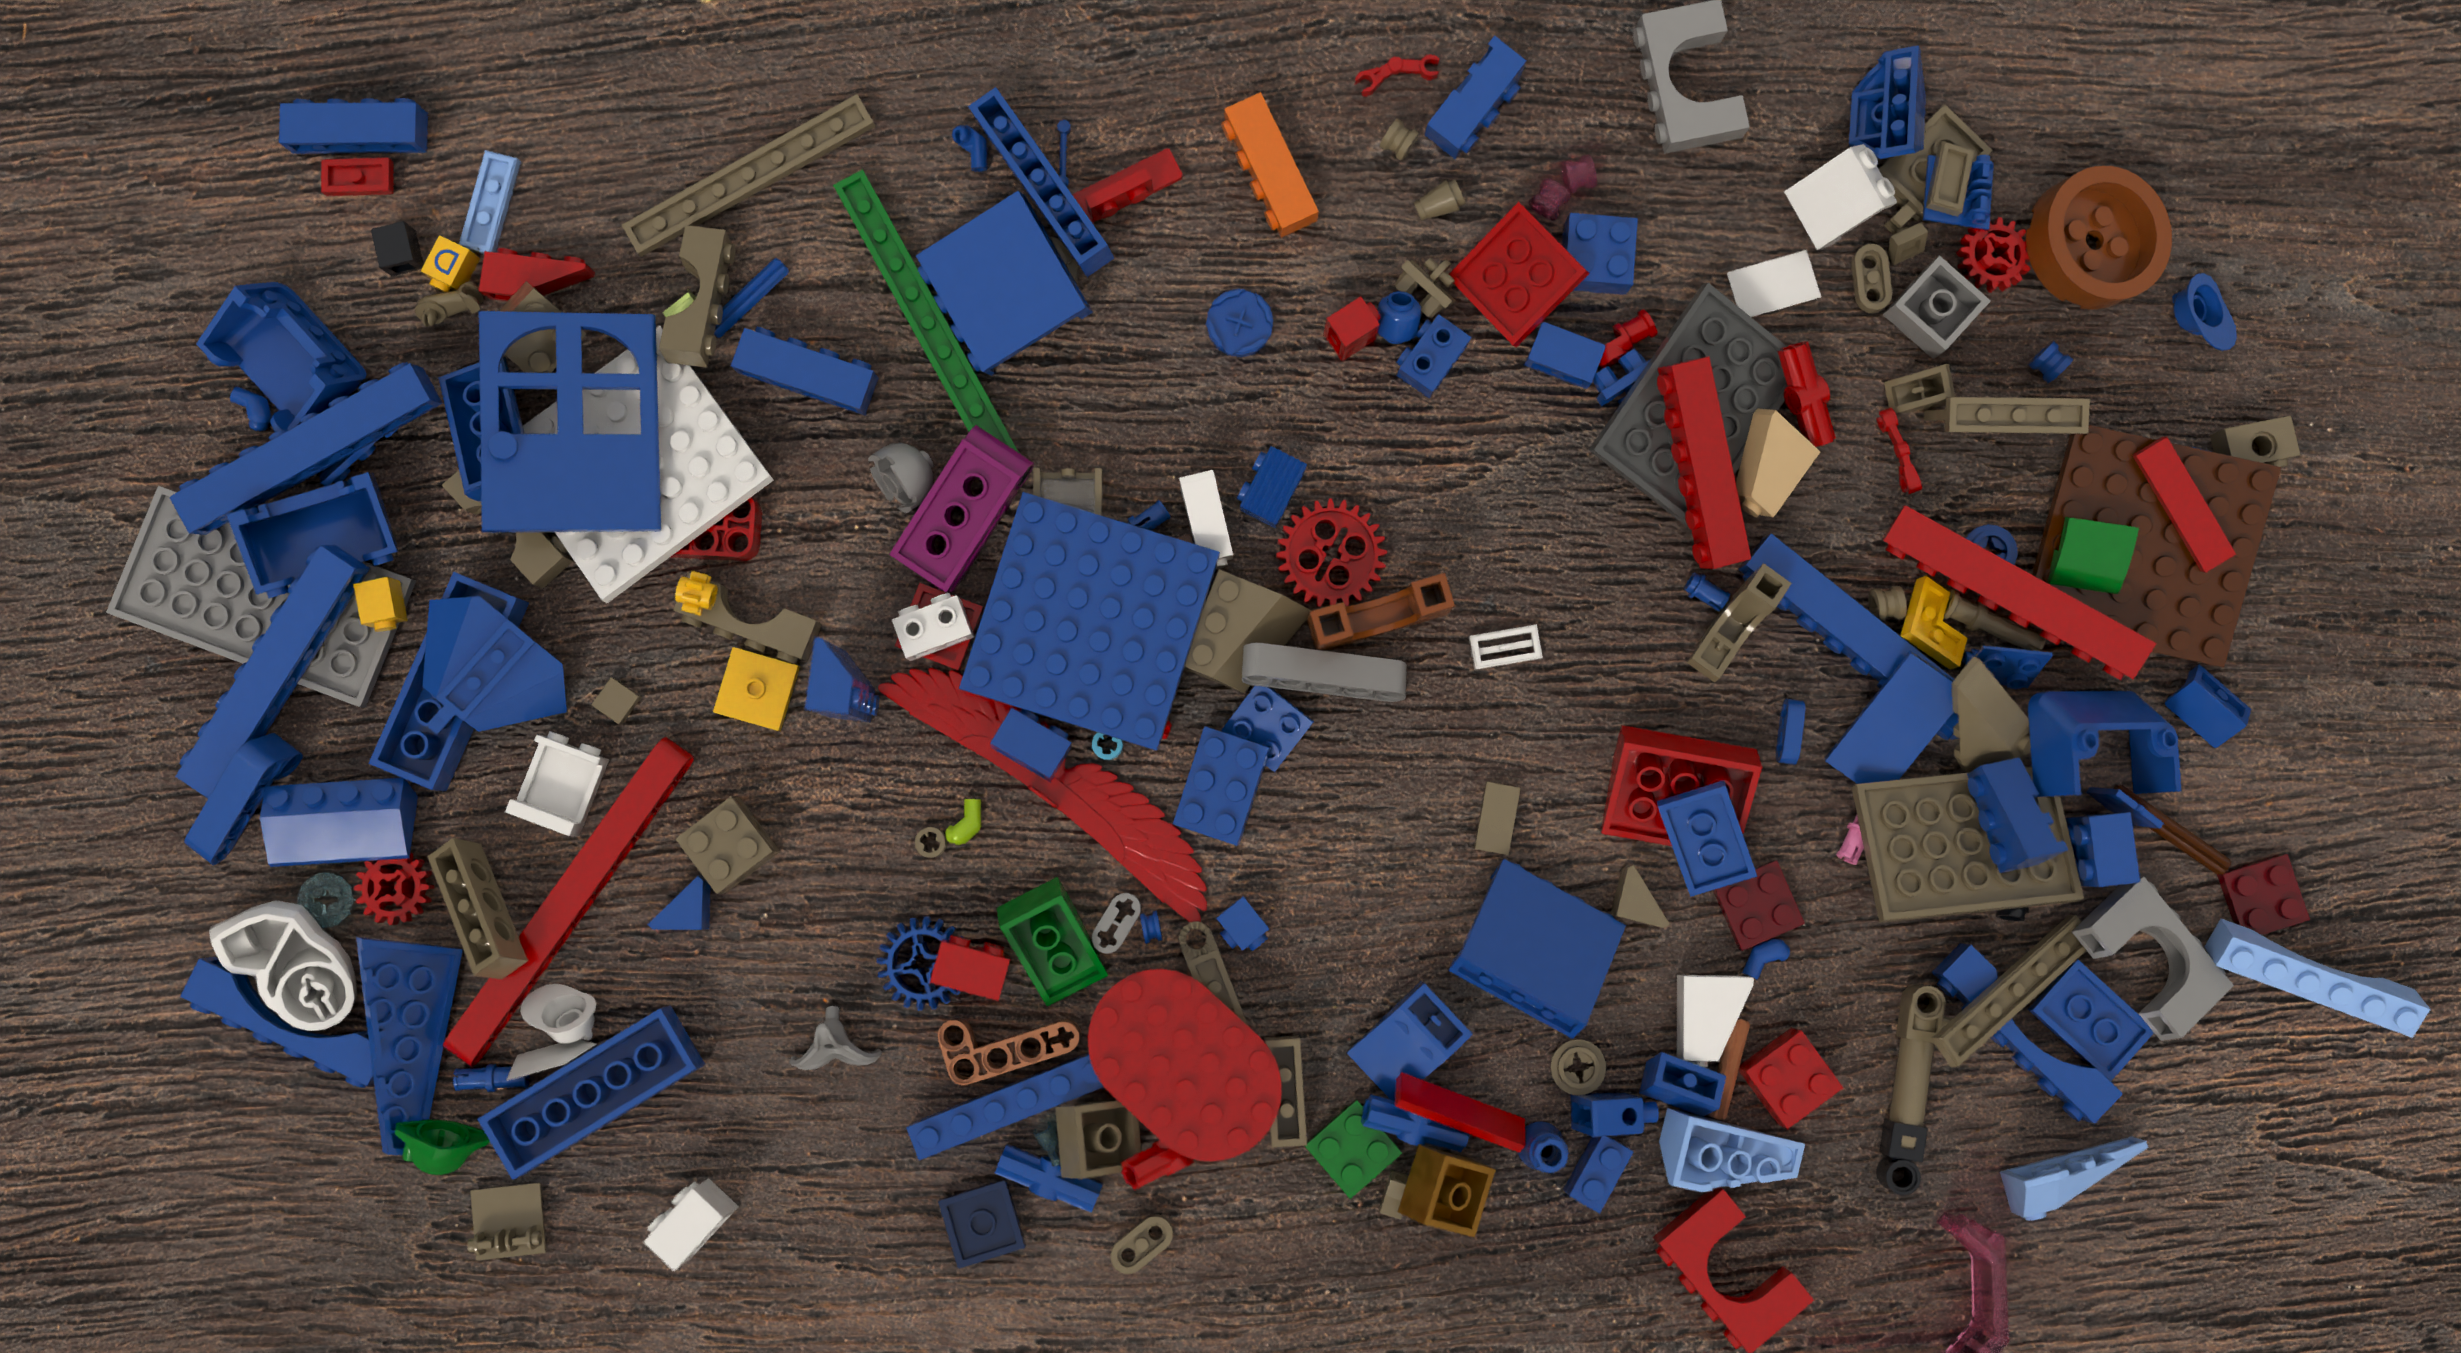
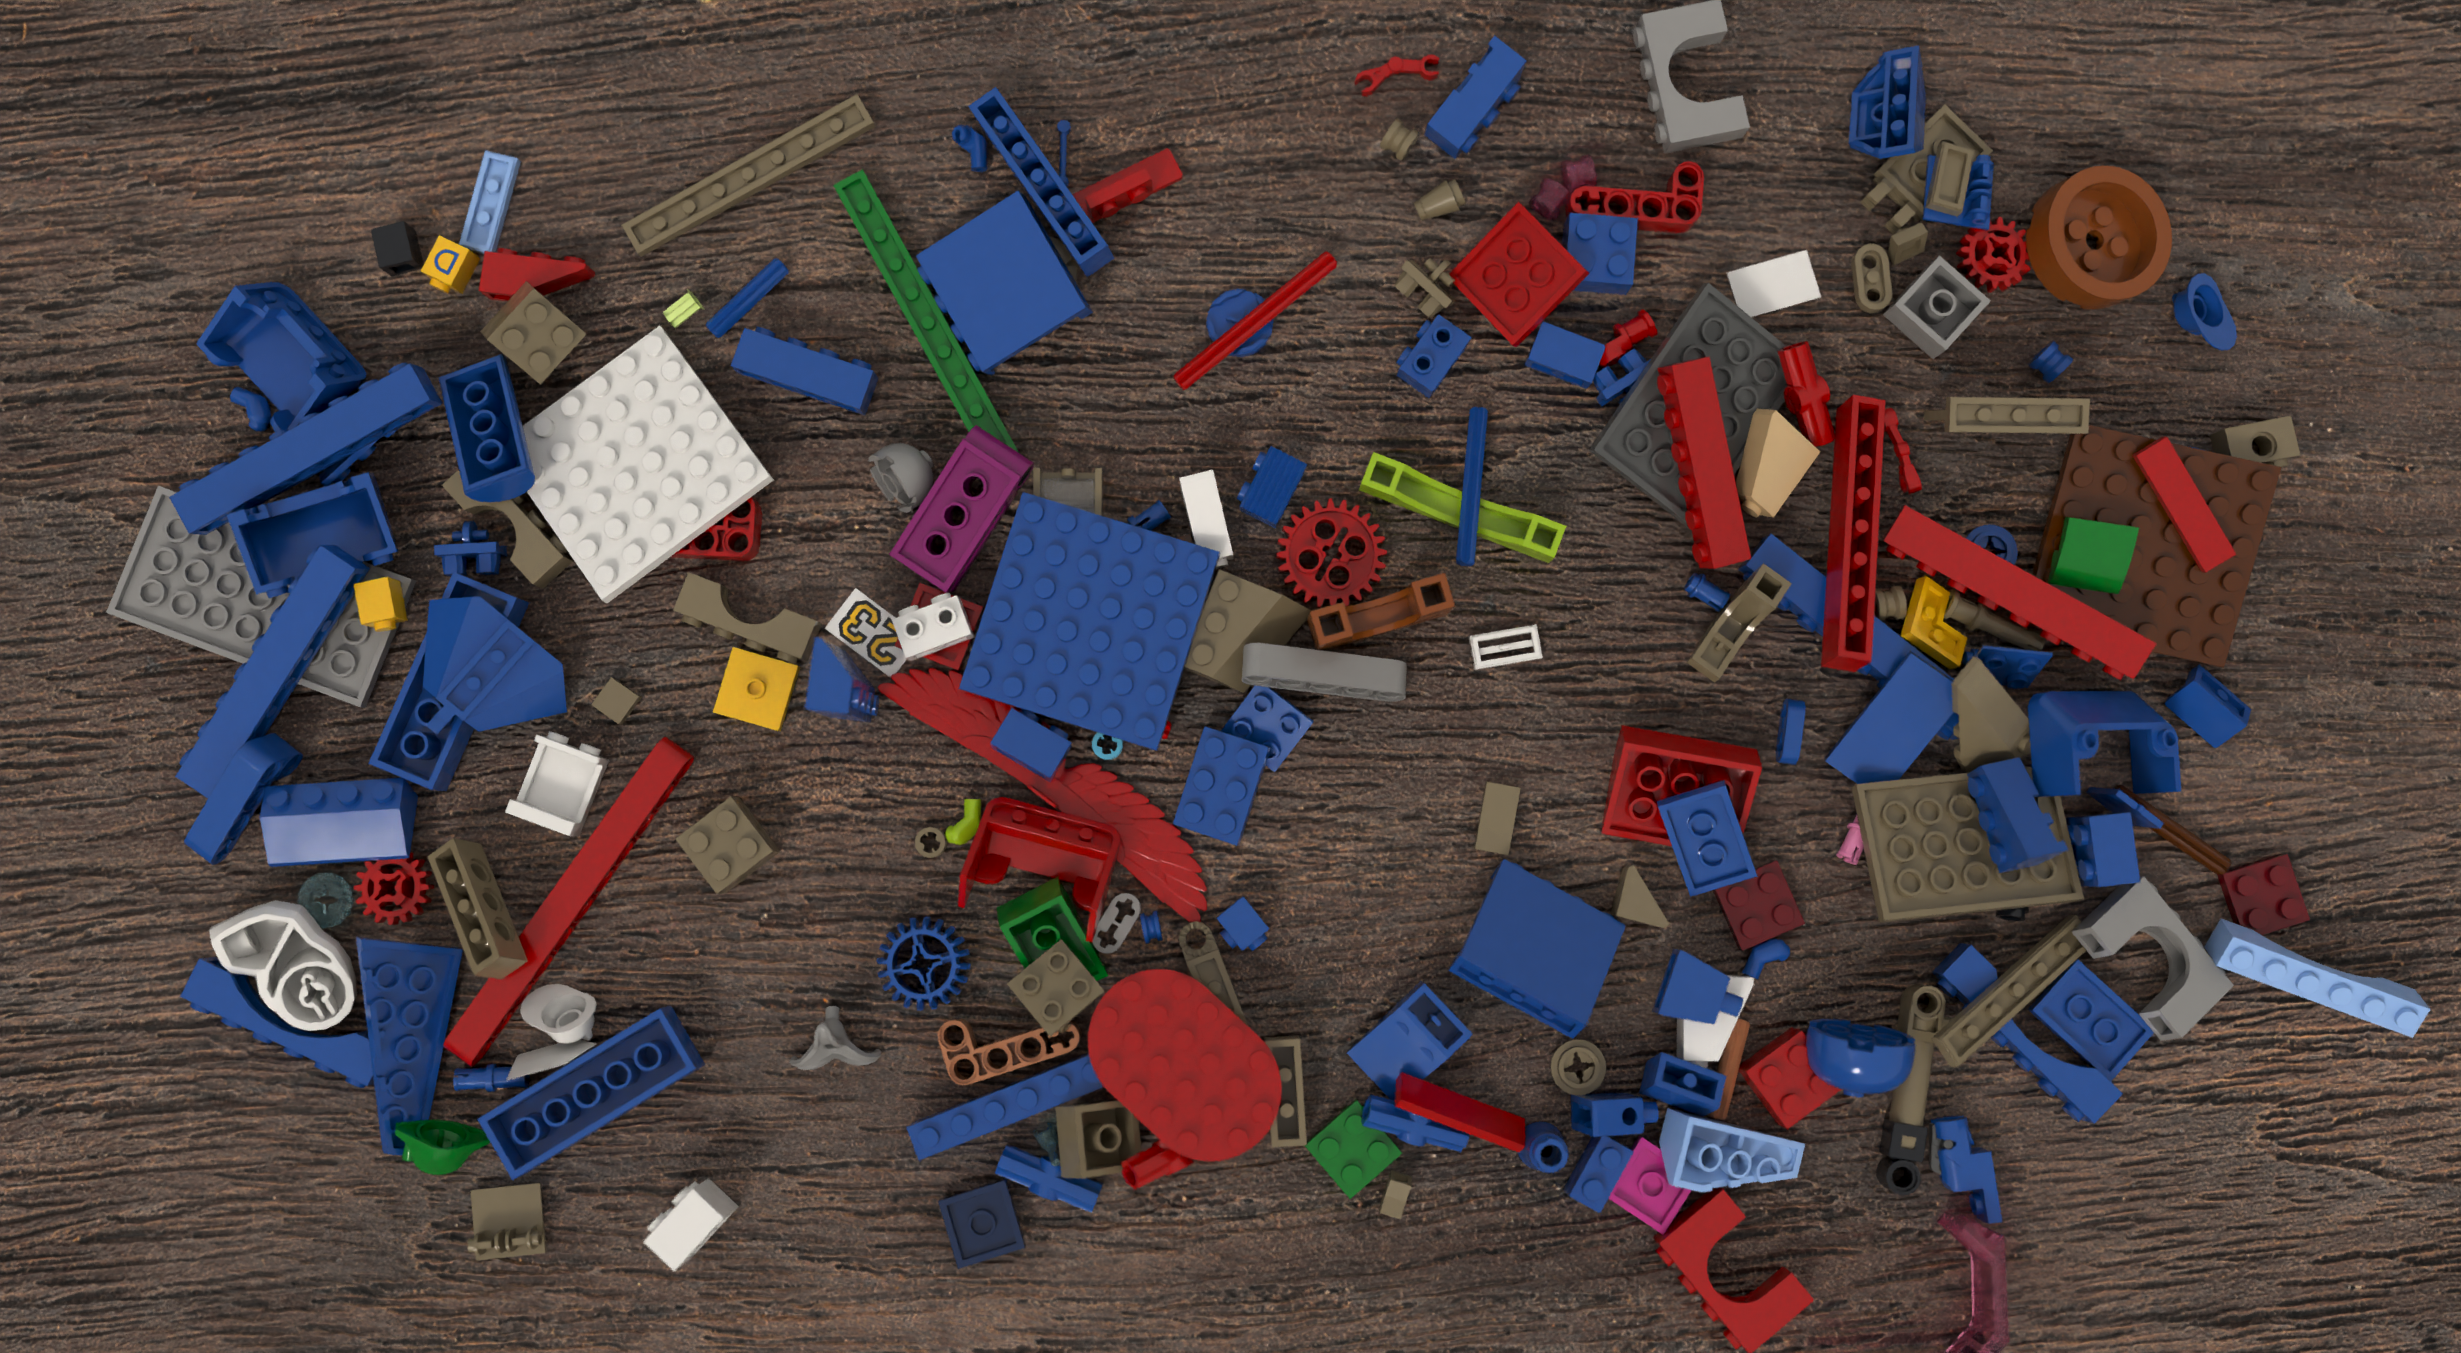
blue brick [279,98,428,154] -> none
red plate [321,158,394,196] -> none
dark tan piece [415,281,484,327] -> none
blue door [479,311,661,533] -> none
blue slope [647,875,711,930] -> none
dark tan arch [659,225,735,368] -> none
yellow gear [675,571,718,616] -> none
red brick [930,935,1010,1001] -> none
dark tan plate [1111,1214,1173,1274] -> none
orange brick [1221,92,1319,238] -> none
red brick [1324,296,1381,362] -> none
blue head [1377,291,1421,344] -> none
pearl gold brick [1398,1144,1496,1237] -> none
white panel [1784,144,1897,250] -> none
dark tan slope [1884,364,1955,415] -> none
light blue wedge [2000,1137,2148,1221] -> none
none -> blue hips [434,521,507,577]
none -> sticker [825,588,907,678]
none -> red windscreen [958,797,1120,942]
none -> dark tan hinge [1007,939,1105,1037]
none -> red axle [1173,251,1337,390]
none -> lime arch [1359,452,1566,563]
none -> blue axle [1456,407,1488,567]
none -> red beam [1565,161,1704,233]
none -> dark pink plate [1608,1135,1691,1235]
none -> blue torso [1652,949,1743,1024]
none -> blue cylinder [1806,1019,1916,1097]
none -> red brick [1821,394,1886,672]
none -> blue plate [1929,1115,2002,1224]

